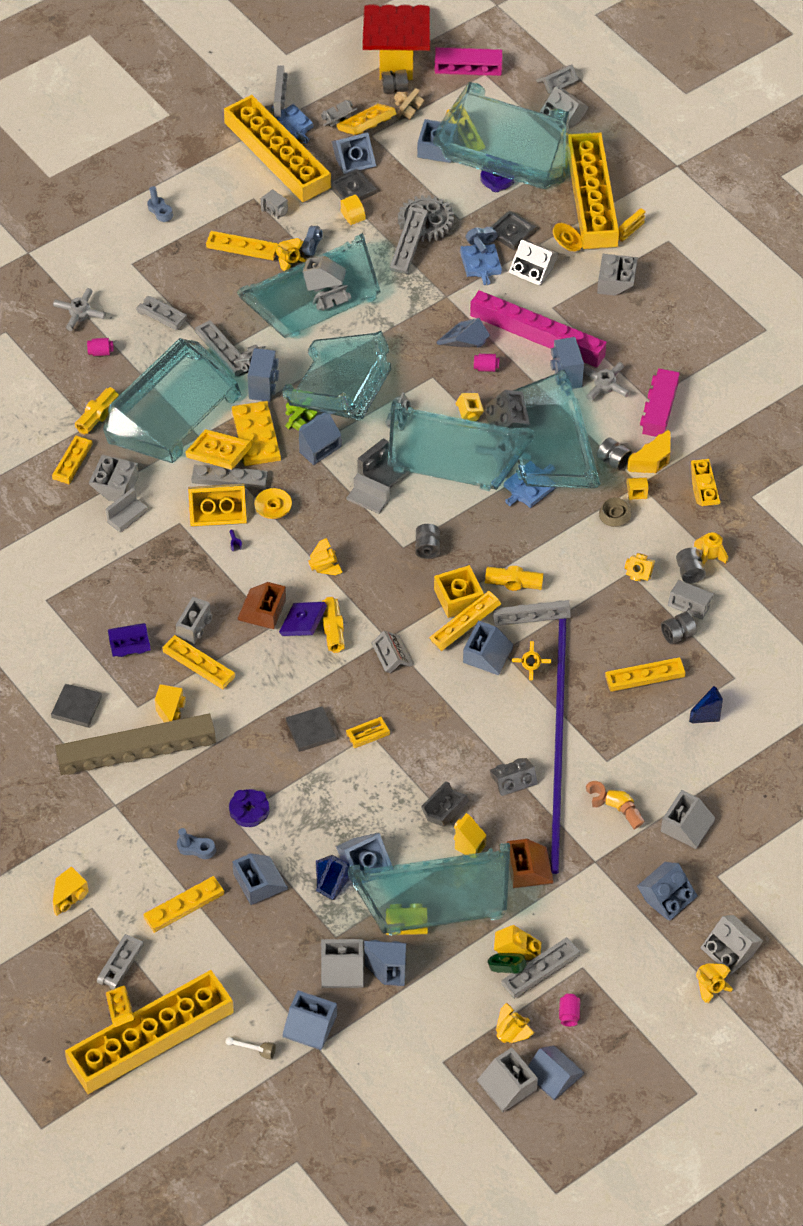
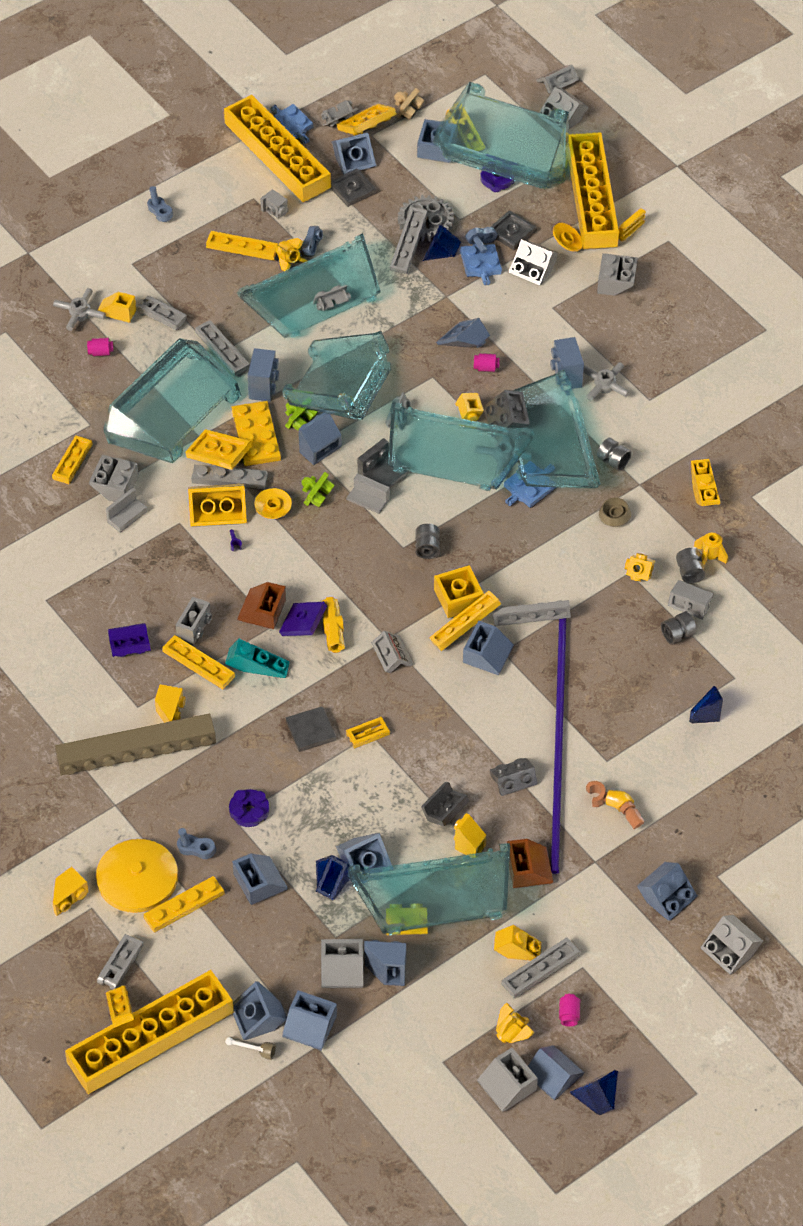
flat silver tile [51,684,102,727] -> none
yellow piece [75,387,119,435] -> none
light grey hinge [234,345,266,372] -> none
light grey plate [274,65,287,117] -> none
light grey slope [303,256,346,292] -> none
yellow brick [308,538,343,575] -> none
yellow brick [341,194,366,225] -> none
red piece [362,4,430,80] -> none
flat silver wheel [382,69,408,93] -> none
dark pink brick [435,47,502,76] -> none
dark pink brick [470,290,606,368] -> none
yellow piece [485,566,544,591] -> none
dark green plate [487,953,527,974] -> none
yellow brick [512,641,551,680] -> none
yellow plate [605,657,686,692] -> none
yellow brick [626,477,648,500] -> none
yellow slope [627,430,671,473] -> none
dark pink brick [640,368,680,437] -> none
light grey slope [661,790,715,849] -> none
yellow brick [696,963,733,1003] -> none
none -> yellow dish [96,839,178,913]
none -> yellow slope [98,291,136,323]
none -> teal slope [225,638,290,678]
none -> sand blue slope [233,981,287,1040]
none -> lime hips [301,472,334,507]
none -> clear blue slope [423,225,461,261]
none -> clear blue slope [569,1070,618,1115]

